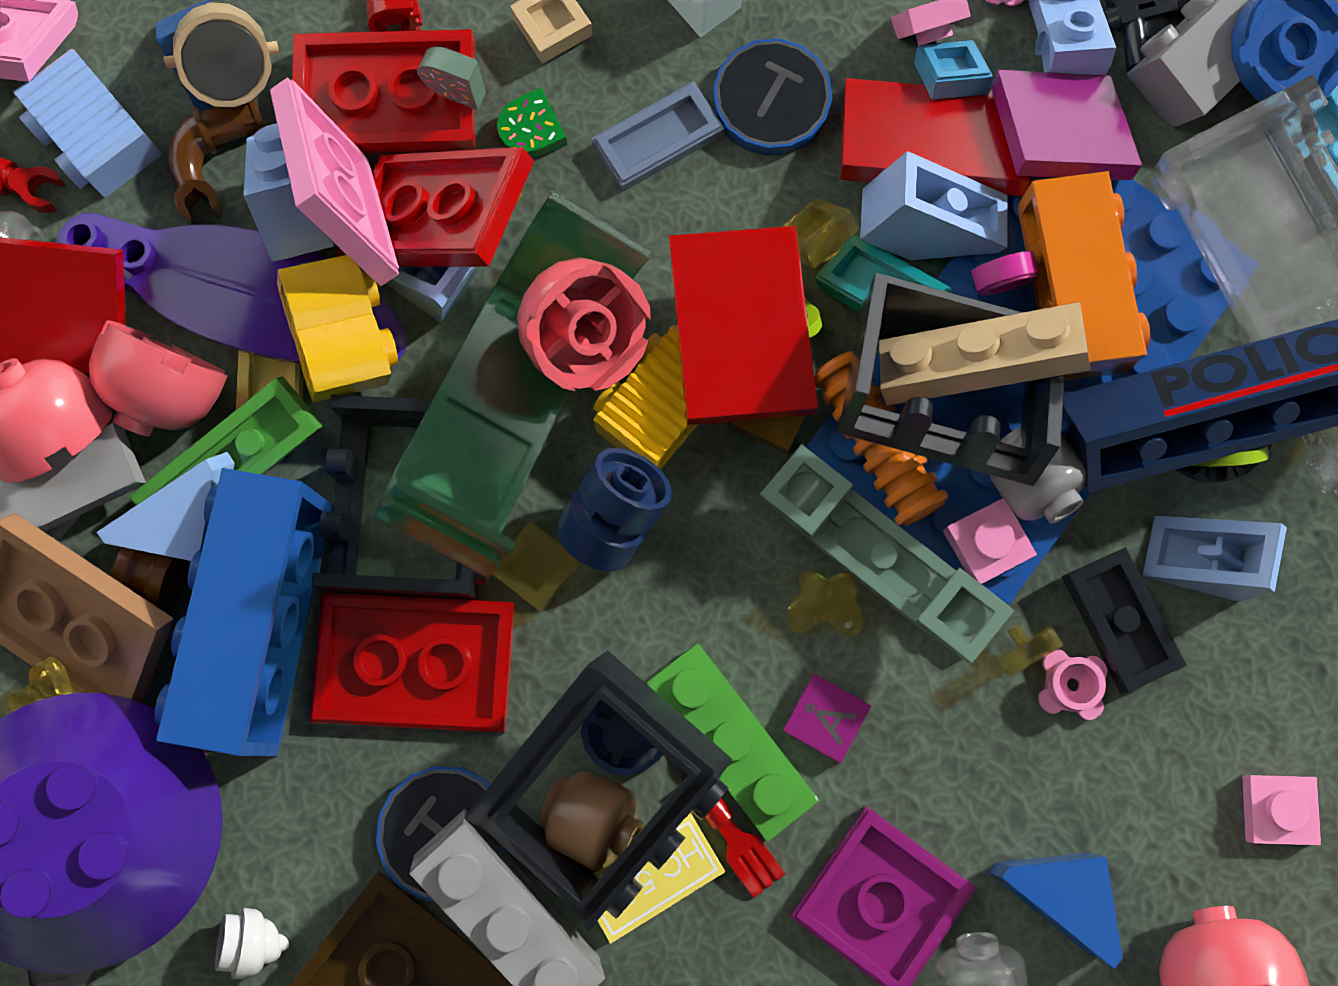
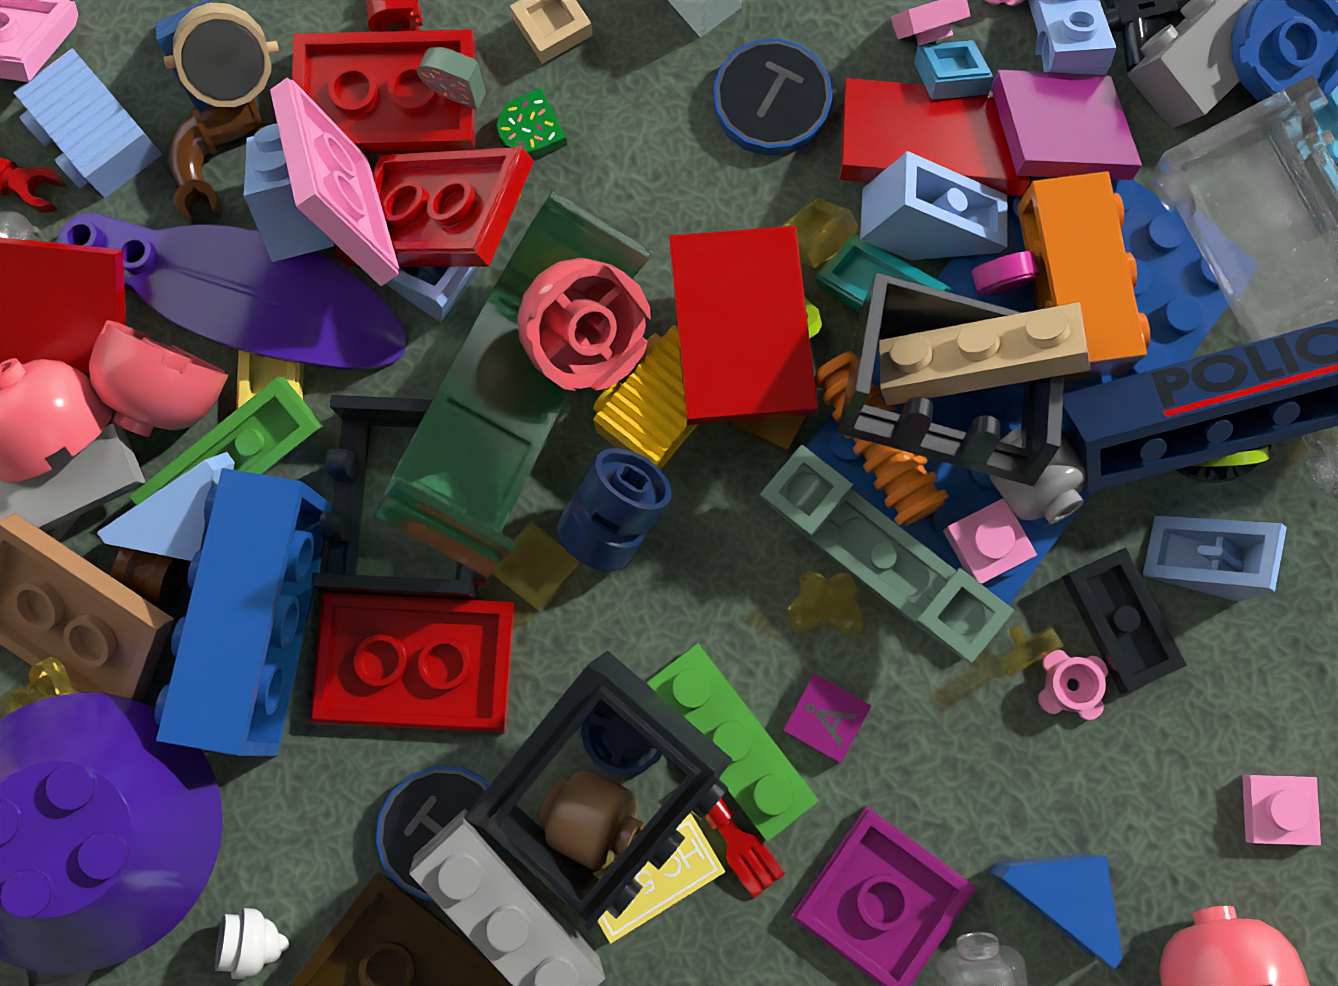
yellow brick [277,255,398,403] -> none
sand blue tile [591,81,725,192] -> none

